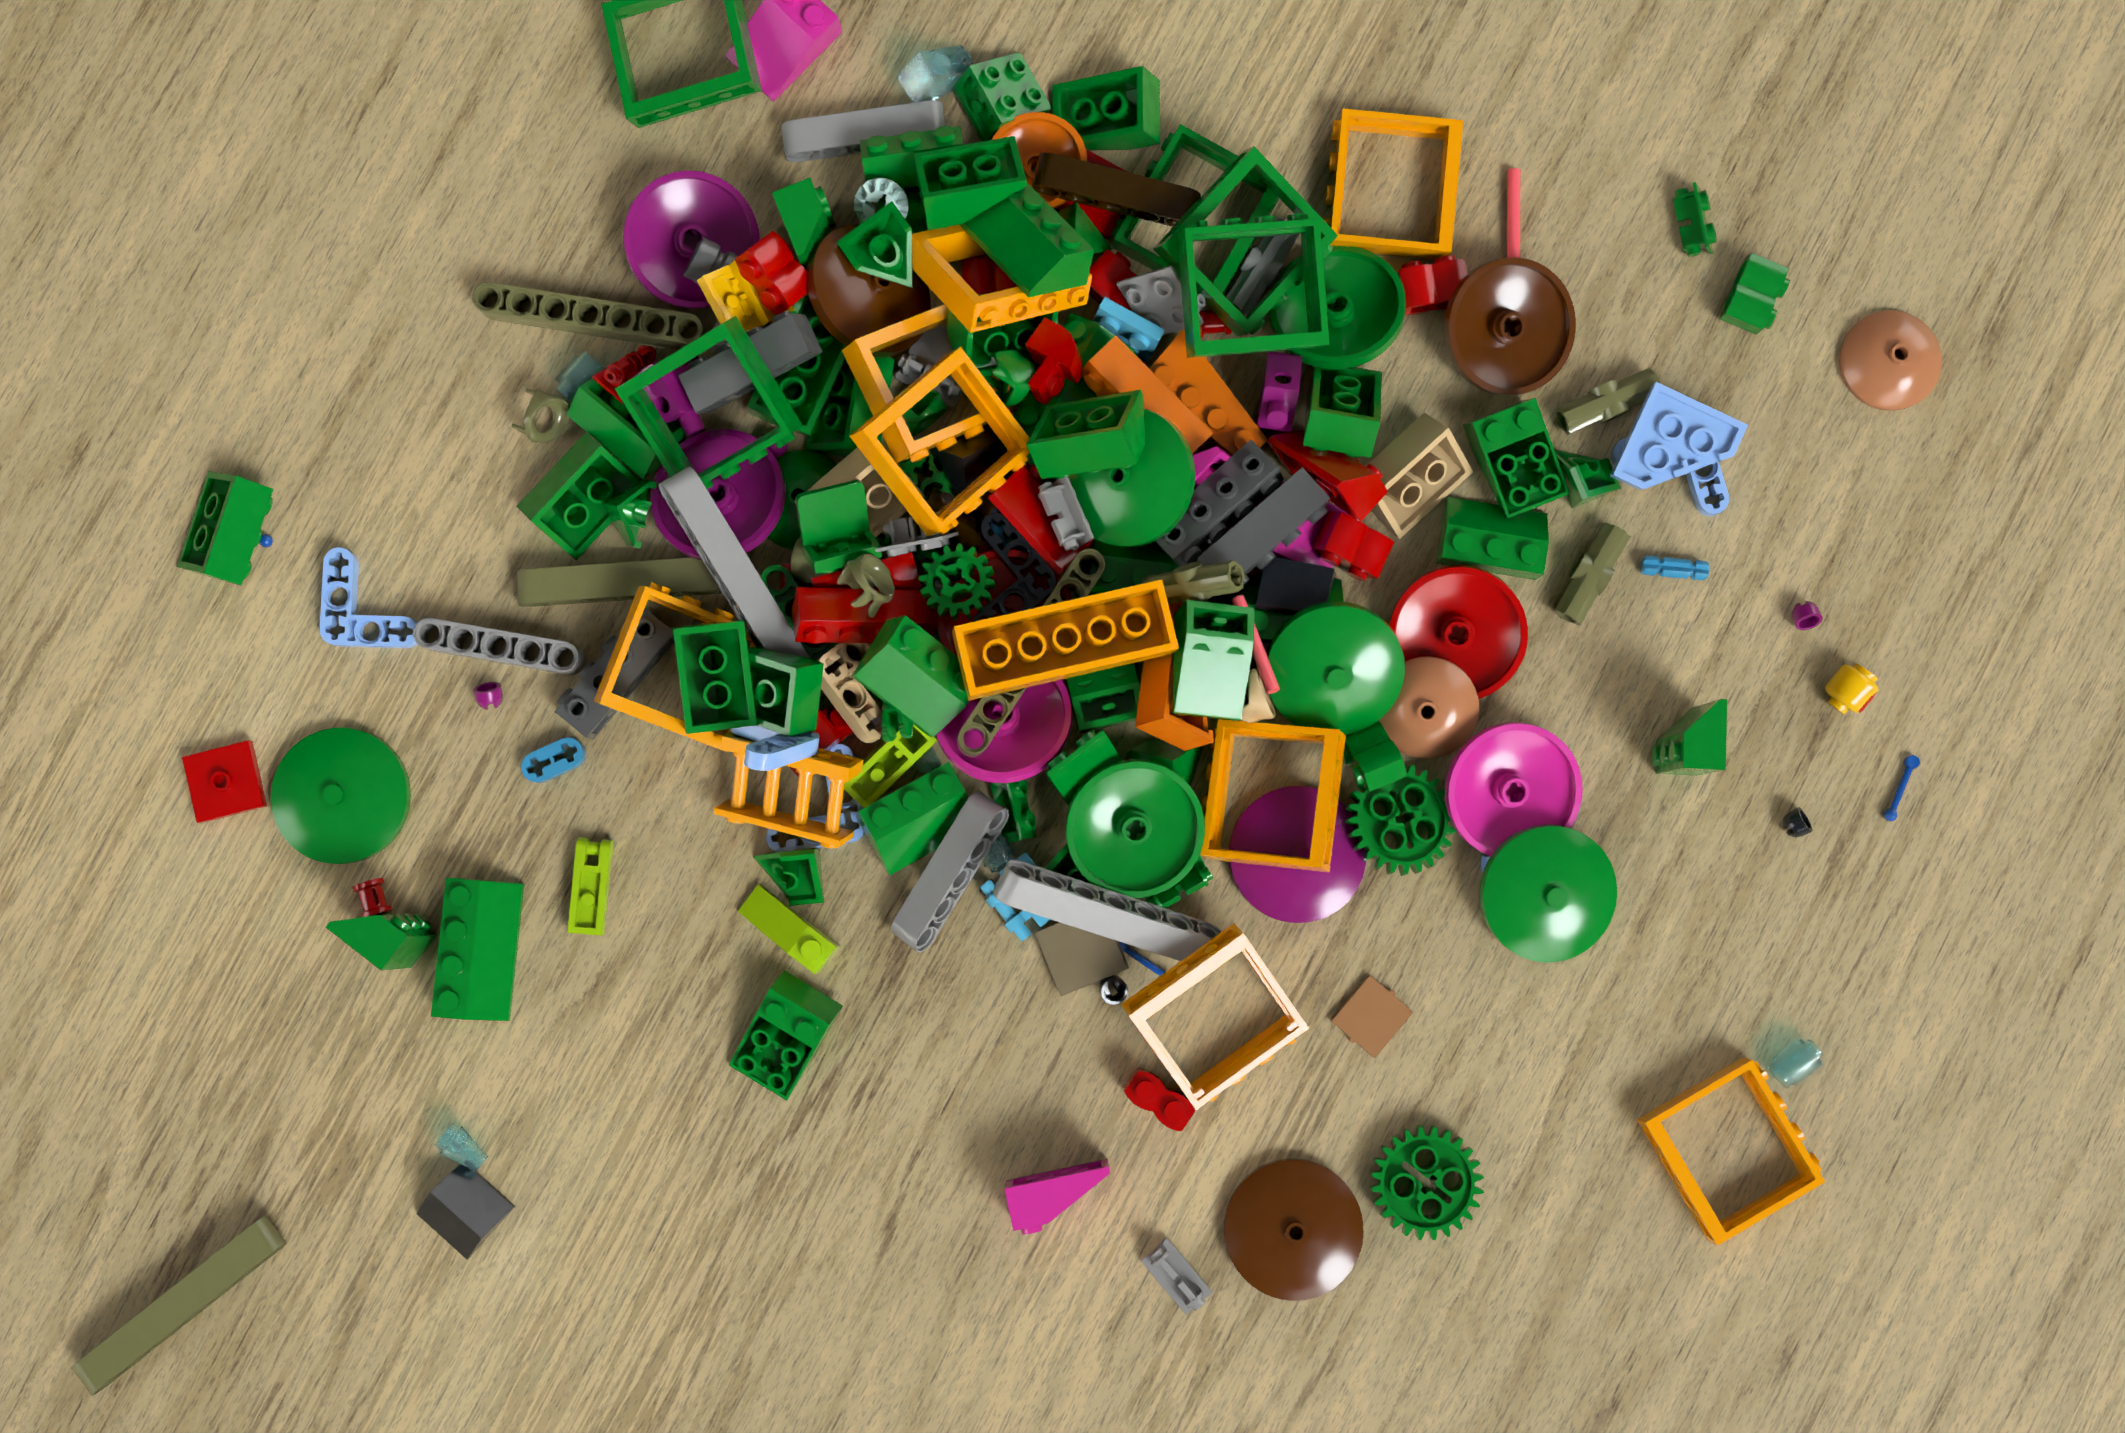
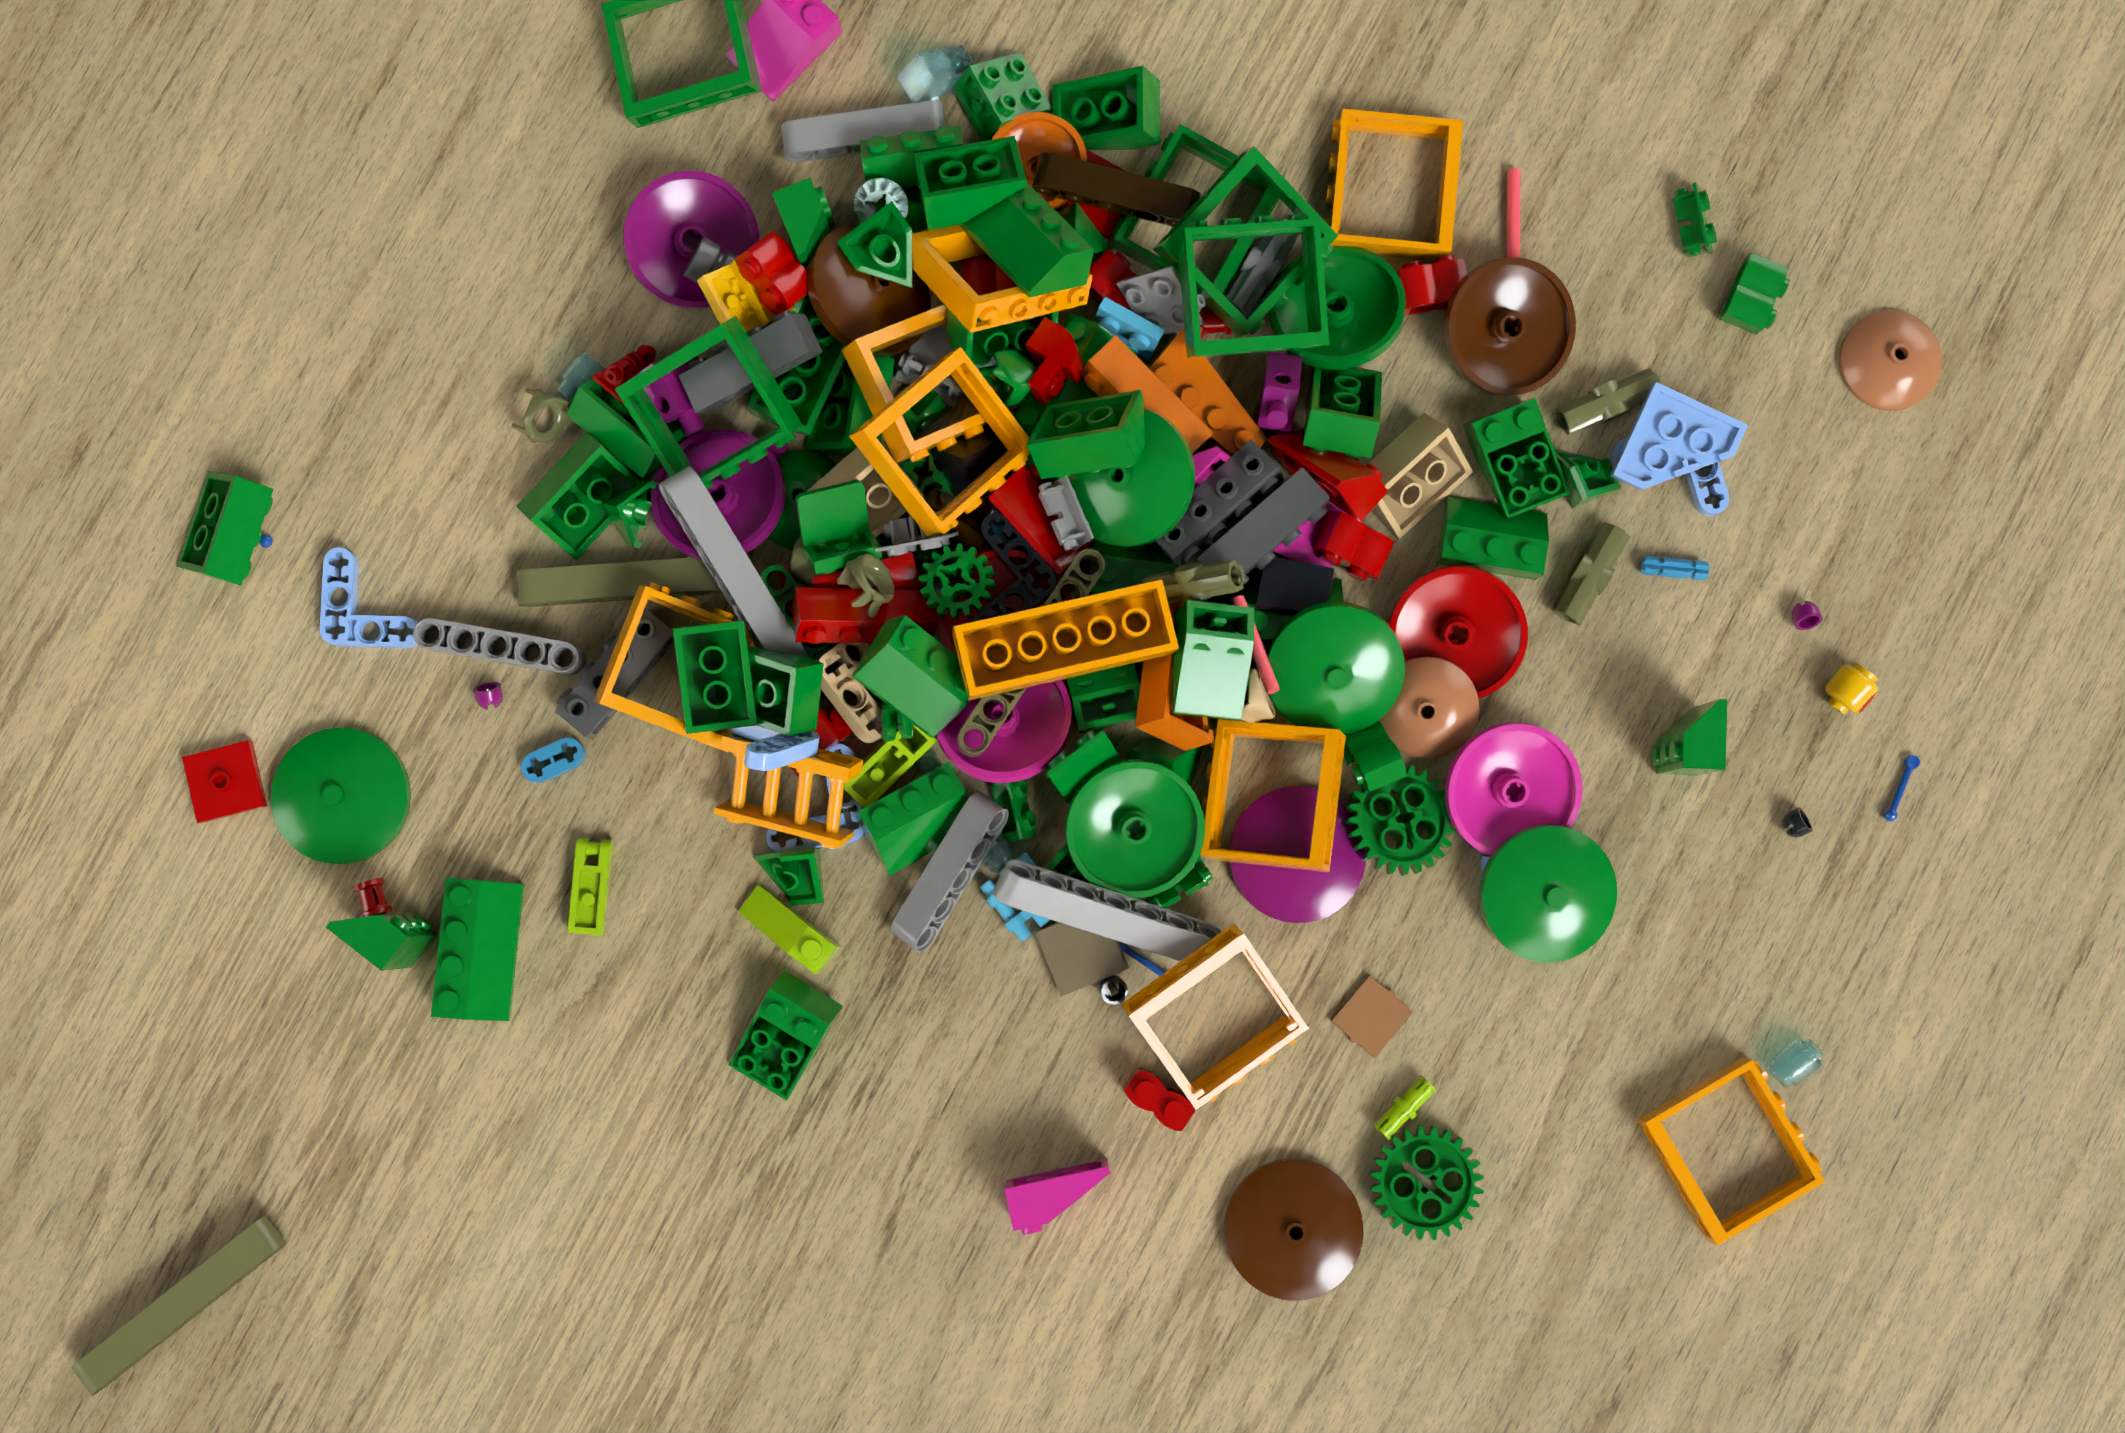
black slope [416,1160,515,1260] -> none
clear light blue cone [434,1123,488,1173] -> none
olive beam [472,282,707,349] -> none
light grey hinge [1141,1238,1212,1315] -> none
none -> lime pin [1373,1075,1436,1141]

